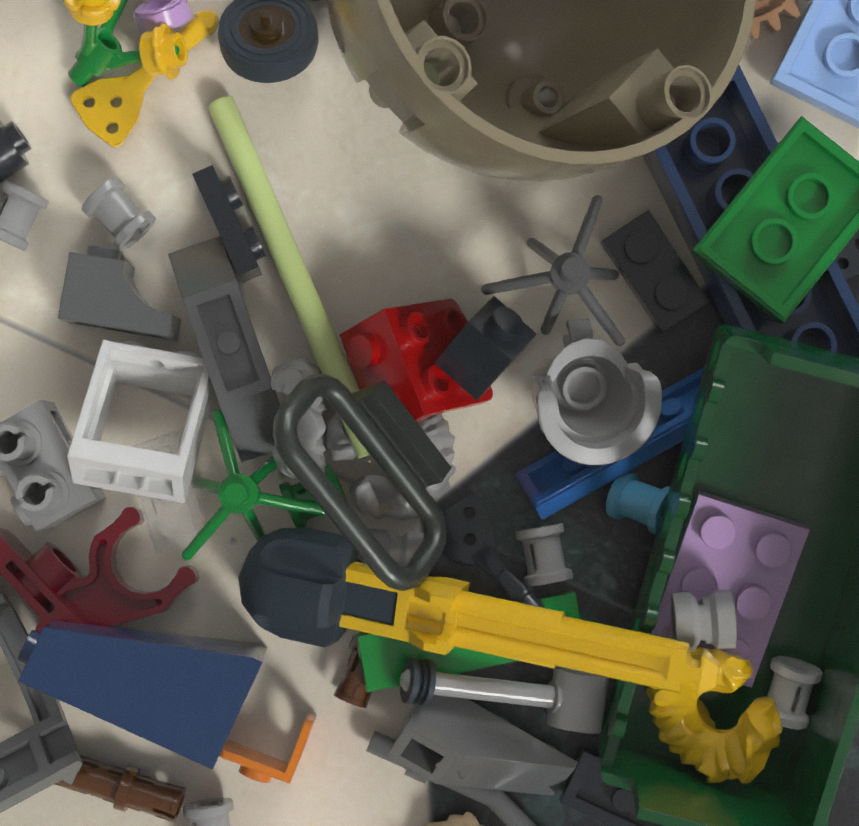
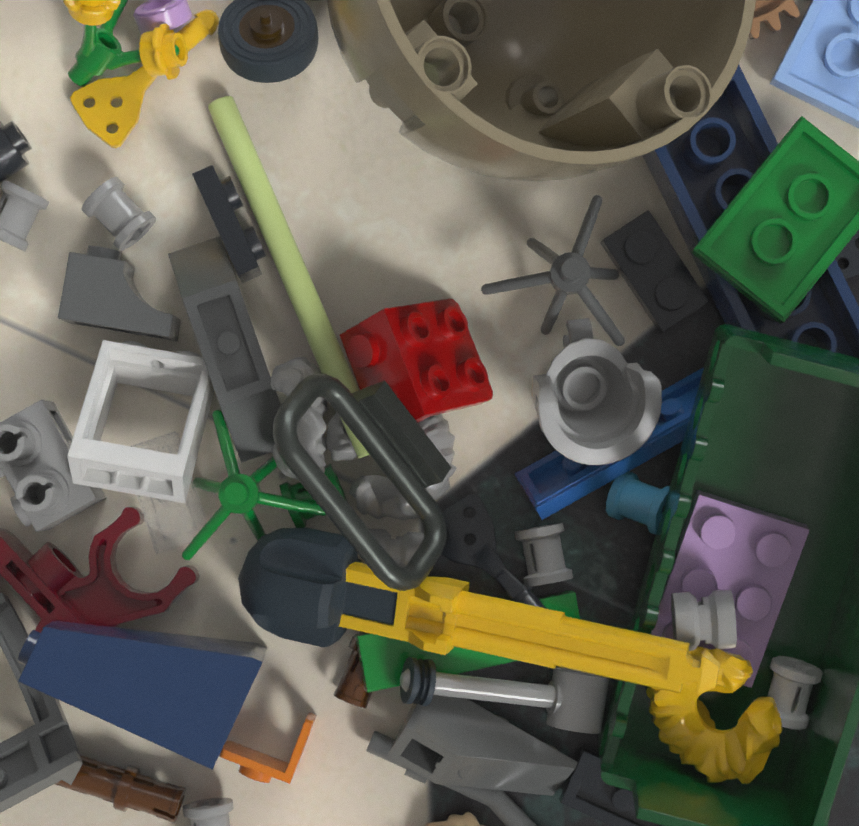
black slope [434,296,537,401] -> none

